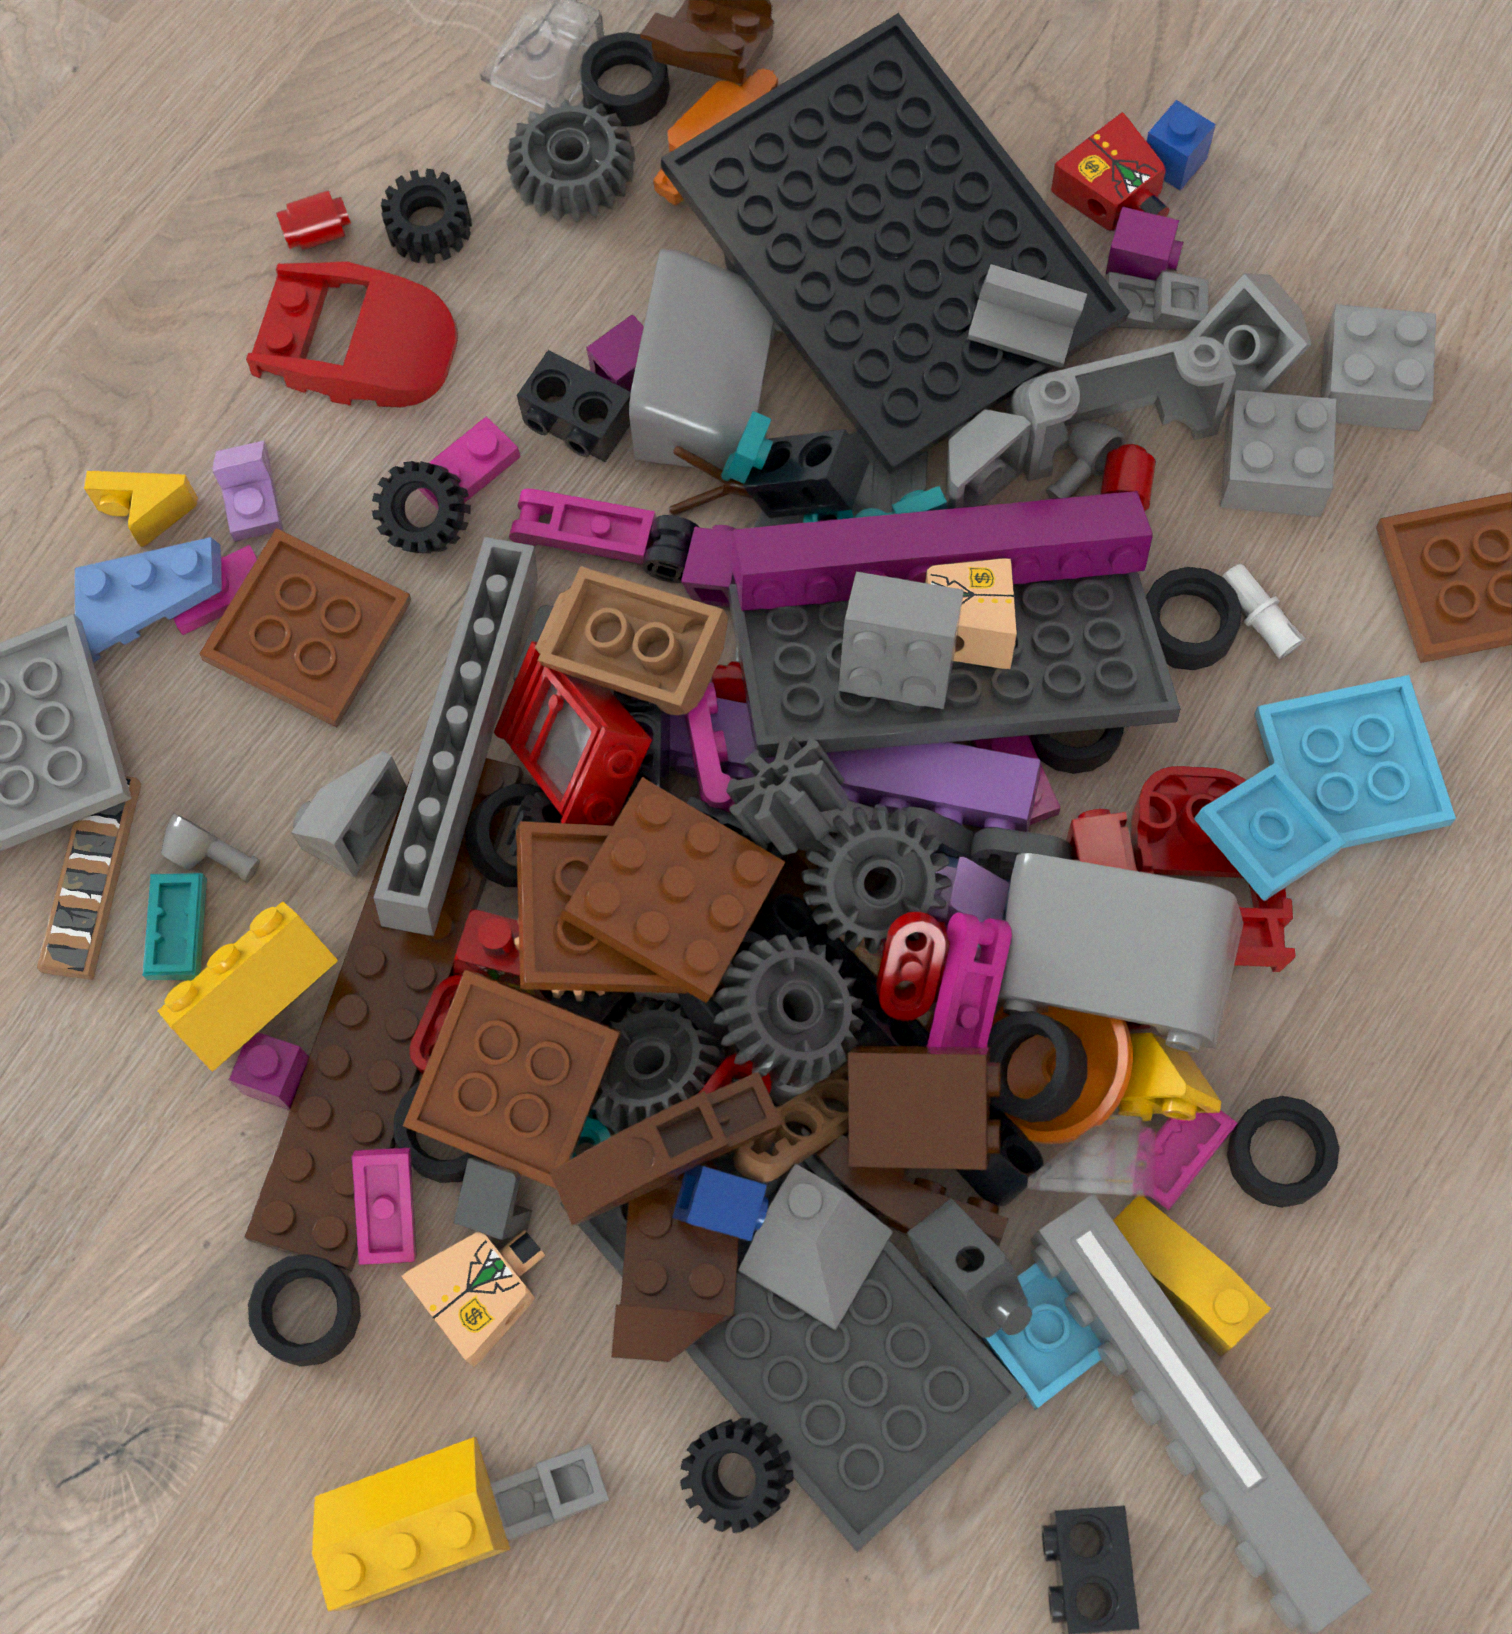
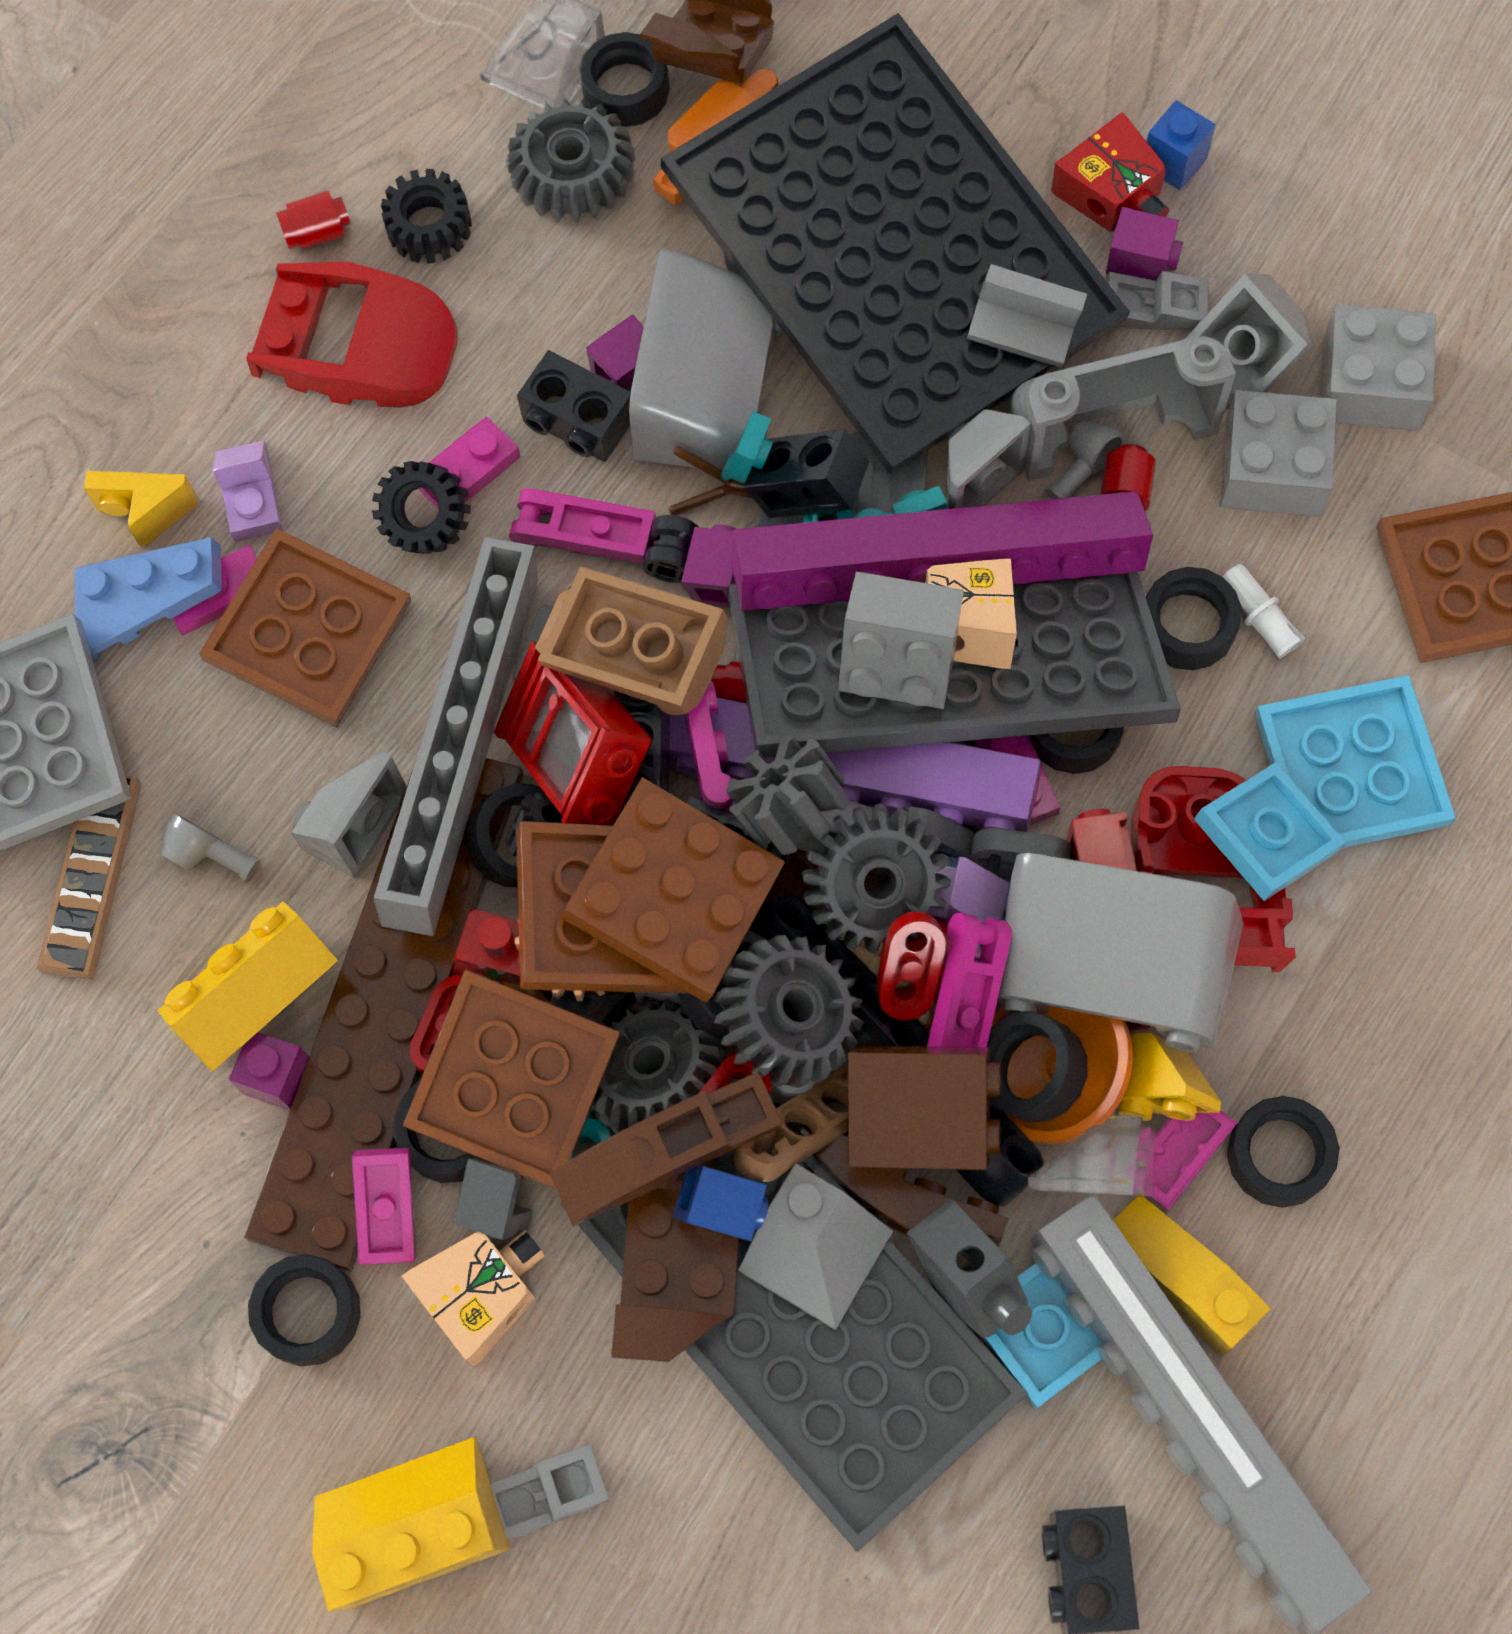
teal plate [142,873,207,981] -> none
black tyre [680,1418,793,1533] -> none

